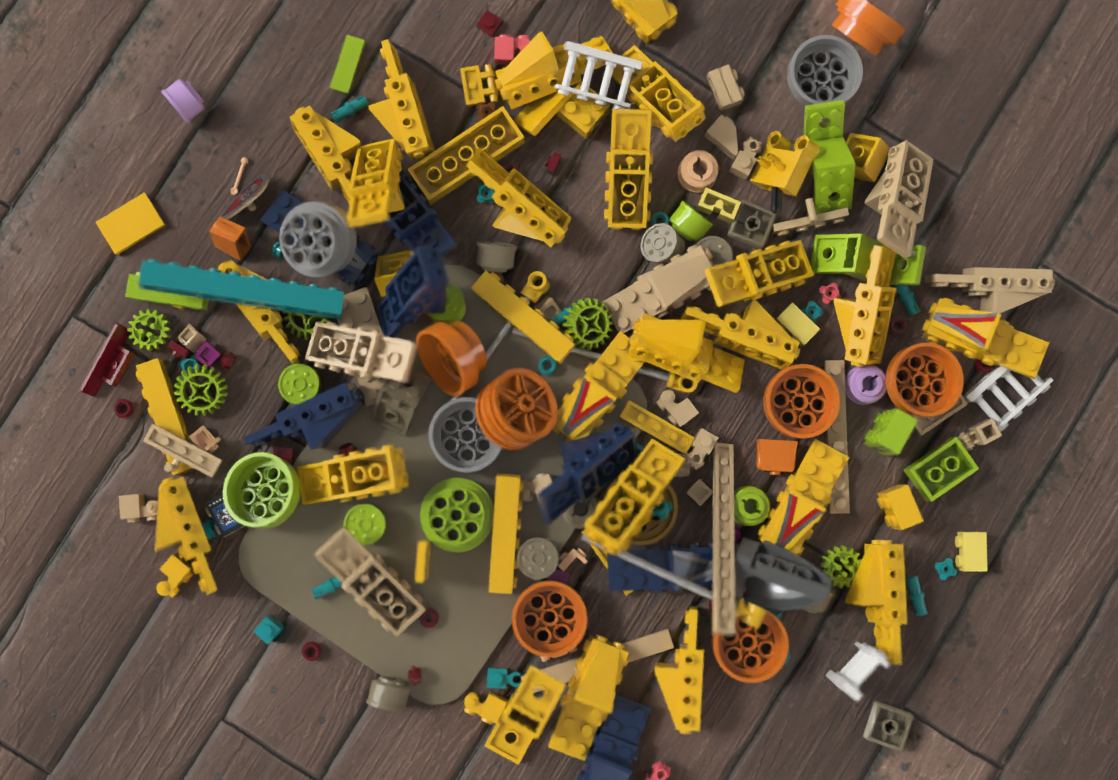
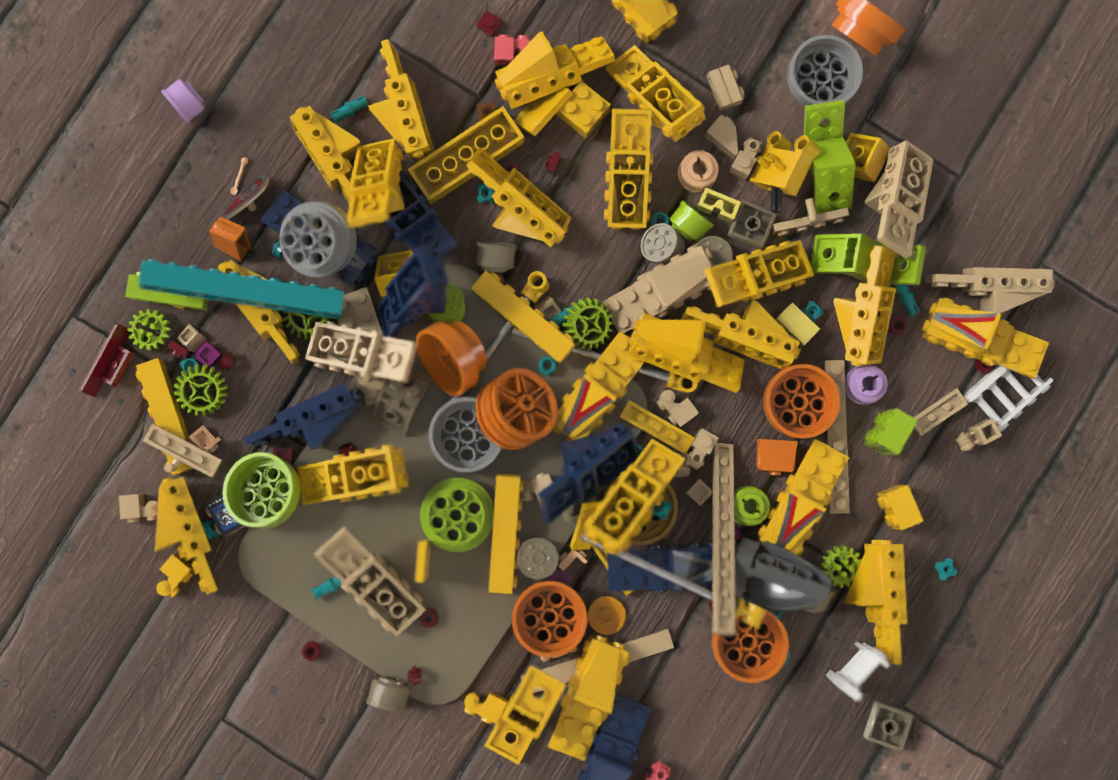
yellow tile [96,192,166,255] -> none
dark red plate [114,399,134,418] -> none
teal brick [253,614,285,644] -> none
lime wheel [278,364,322,404] -> none
lime tile [330,35,366,95] -> none
lime wheel [344,504,387,545] -> none
yellow plate [460,64,499,107] -> none
teal plate [487,667,521,689] -> none
white fence [554,41,642,109] -> none
yellow wedge [655,606,704,734] -> none
coral plate [819,283,841,304] -> none
orange wheel [885,343,964,418] -> none
lime brick [904,437,979,502] -> none
teal pin [906,575,928,616] -> none
light yellow brick [955,532,987,571] -> none
none -> yellow tile [570,502,600,551]
none -> light orange tile [588,596,626,635]

